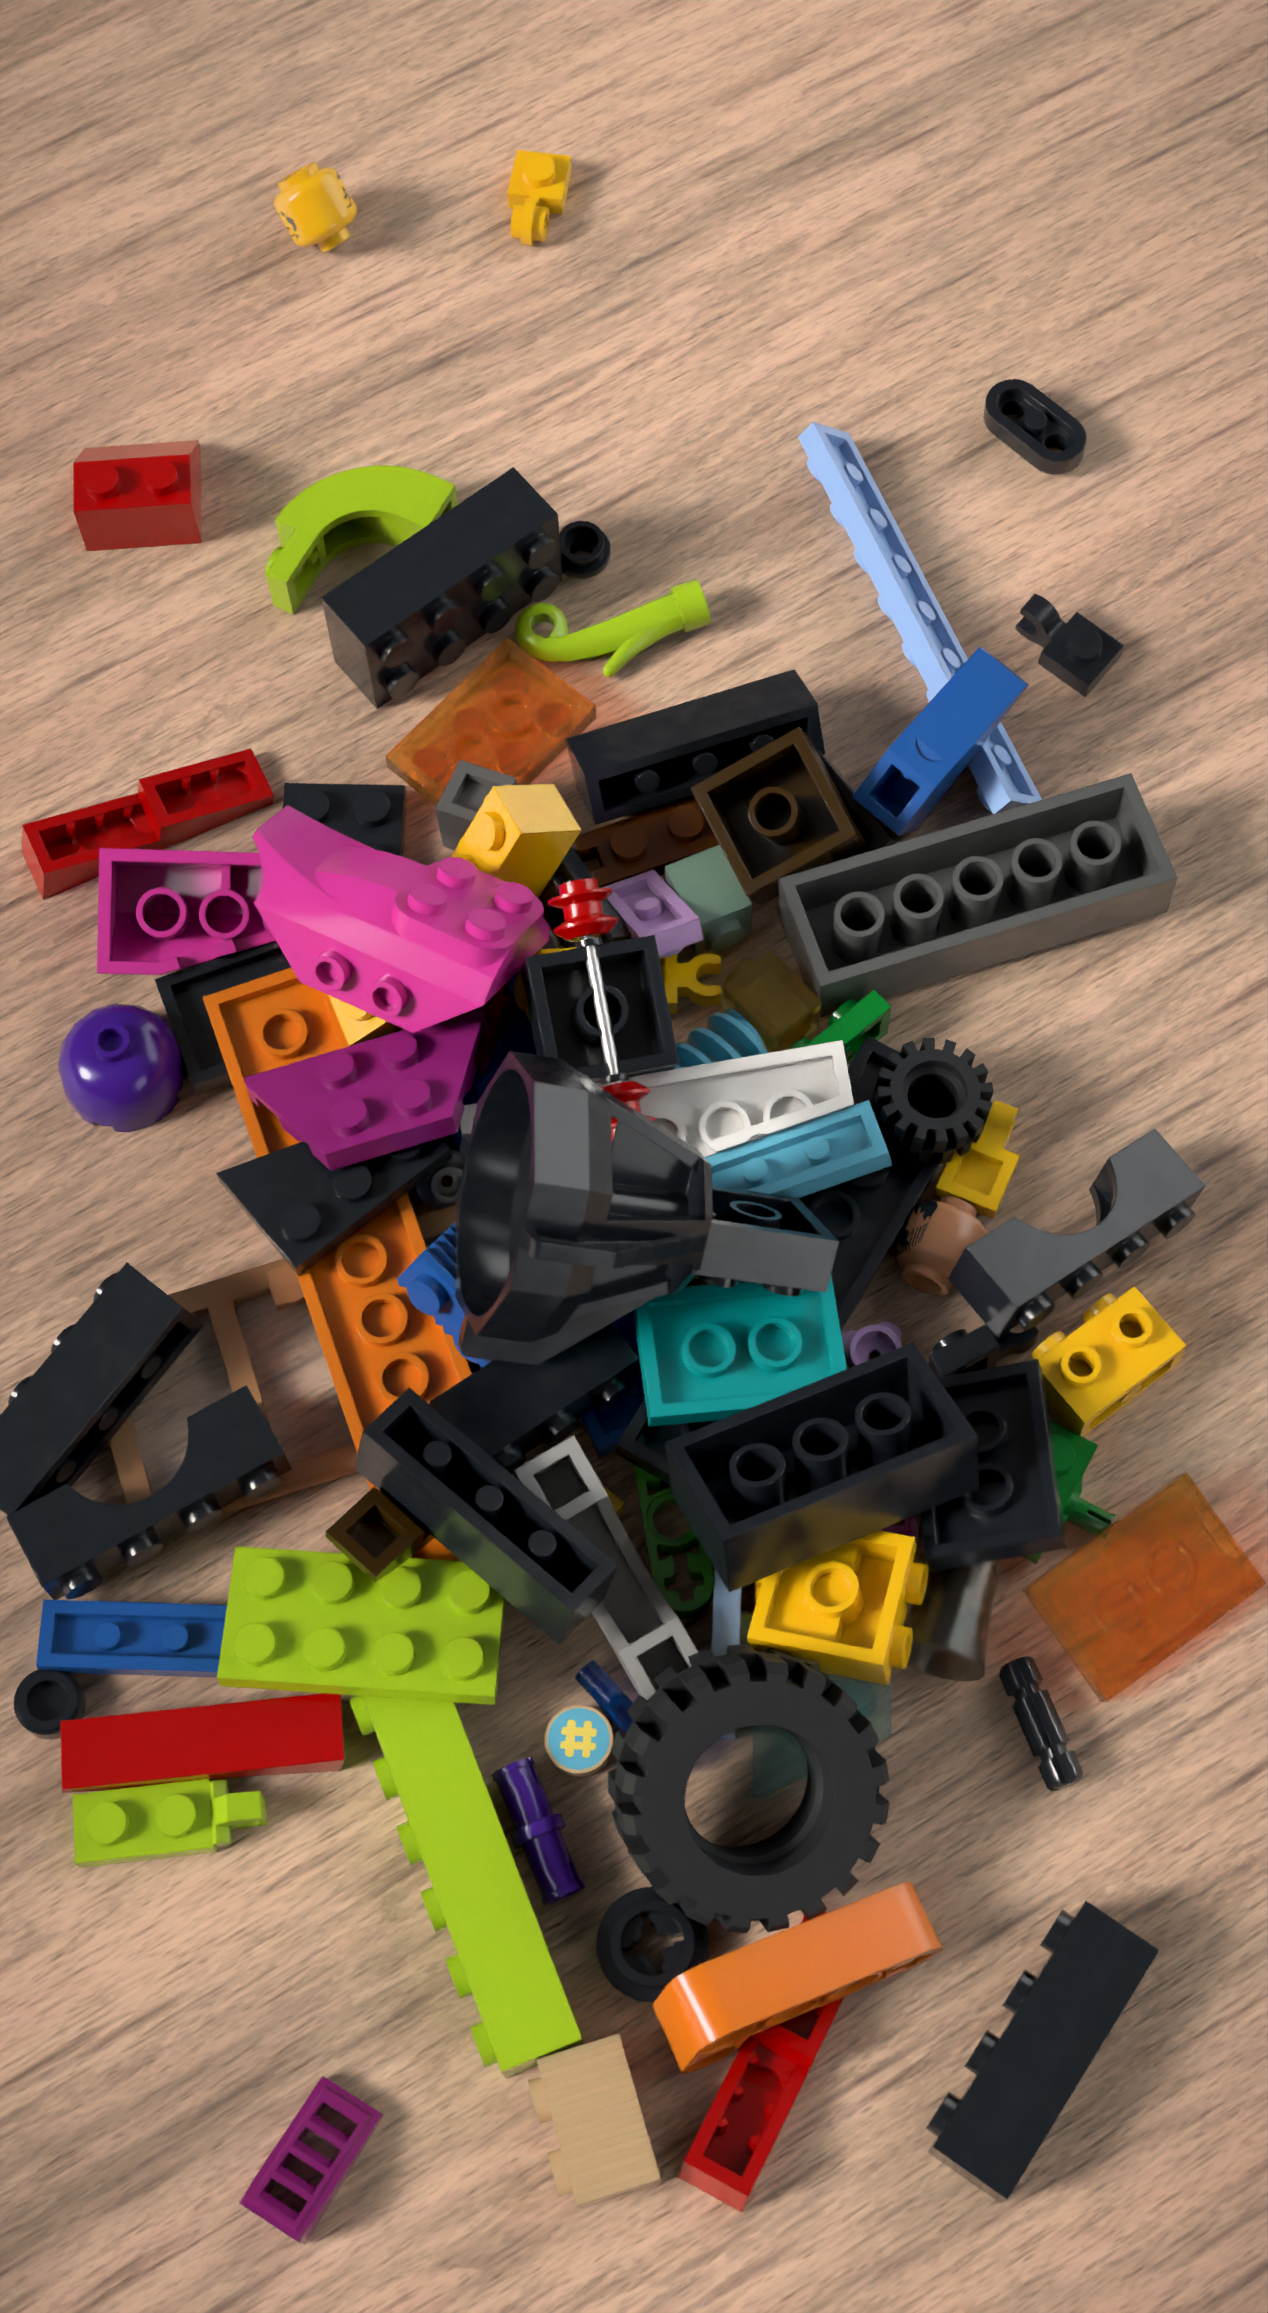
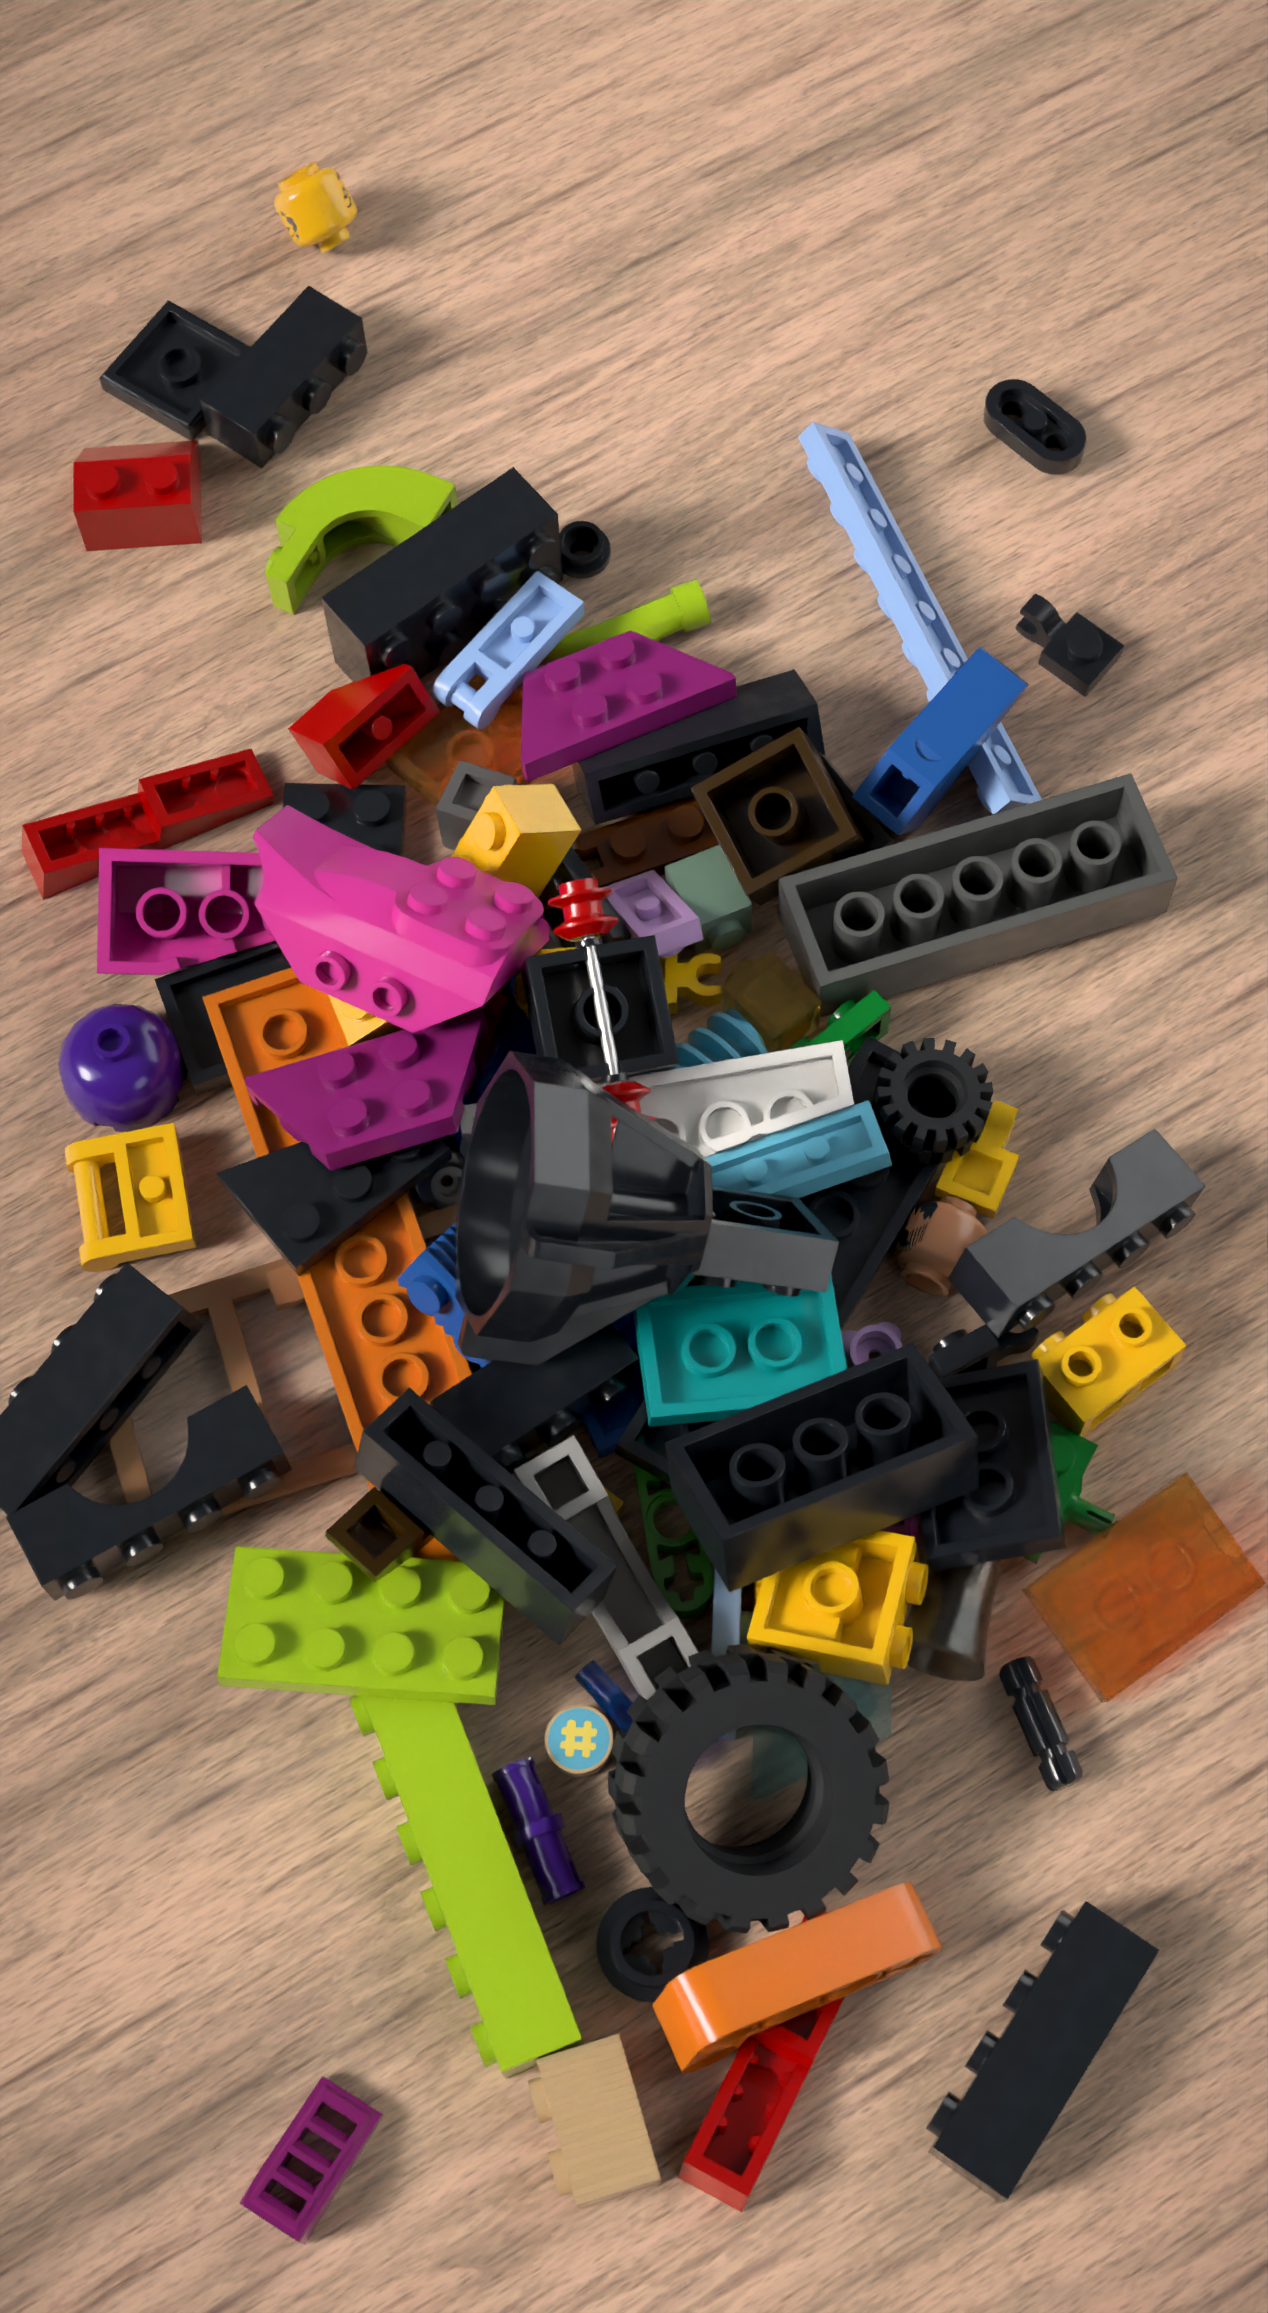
black tile [14,1669,86,1739] -> none
blue plate [36,1599,227,1678] -> none
red slope [60,1693,344,1793] -> none
lime hinge [72,1779,267,1868] -> none
yellow plate [507,150,572,246] -> none
none -> yellow plate [64,1123,197,1272]
none -> black tile [99,300,250,441]
none -> black brick [200,285,368,469]
none -> red slope [288,664,440,790]
none -> light blue plate [431,570,585,730]
none -> magenta wing [521,630,737,782]

